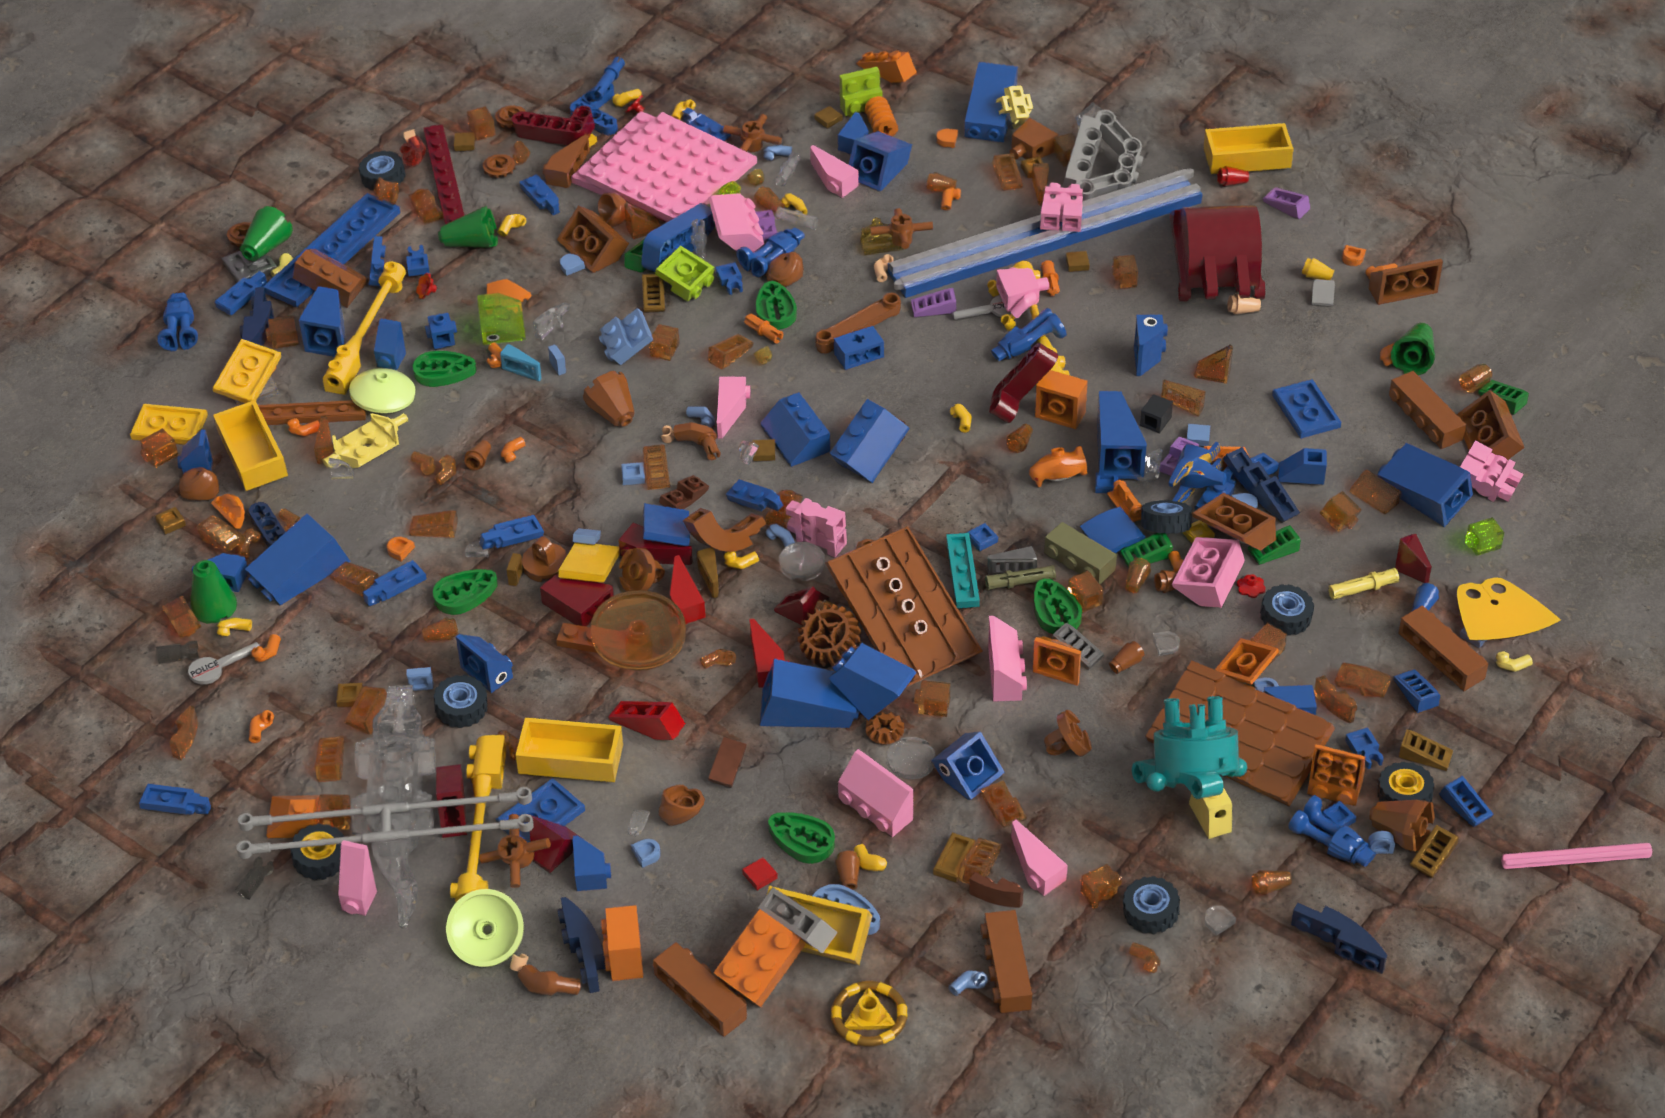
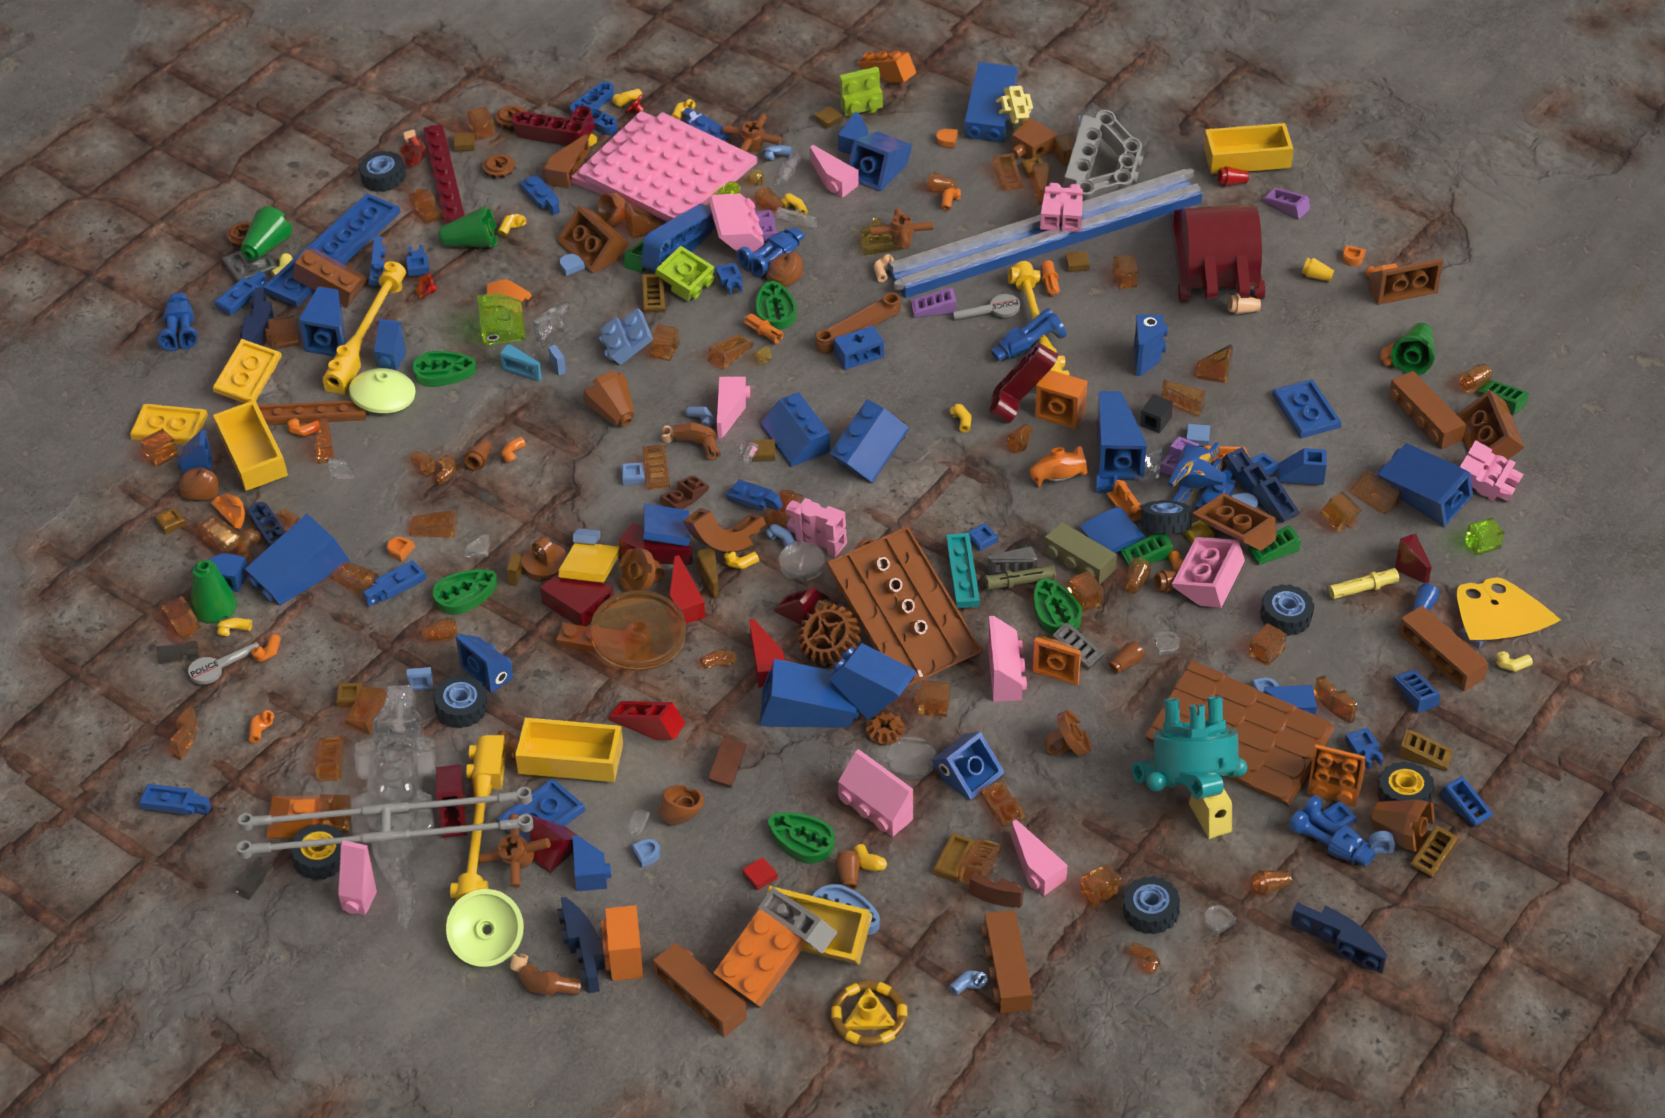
light yellow plate [322,413,408,468] -> none
clear orange piece [374,177,399,205] -> none
blue brick [425,313,457,349] -> none
blue hinge [479,515,544,549] -> none
orange arm [487,343,502,369] -> none
clear orange arm [513,141,530,164] -> none
blue pin [590,57,625,101] -> none
clear pin [691,219,707,259] -> none
orange piece [865,96,898,137] -> none
bright pink torso [987,267,1049,331] -> none
orange slope [1215,638,1279,685] -> none
red plant [1237,574,1266,598] -> none
light grey slope [1312,279,1335,306] -> none
clear orange slope [1334,663,1392,698] -> none
bright pink axle [1501,843,1652,869] -> none

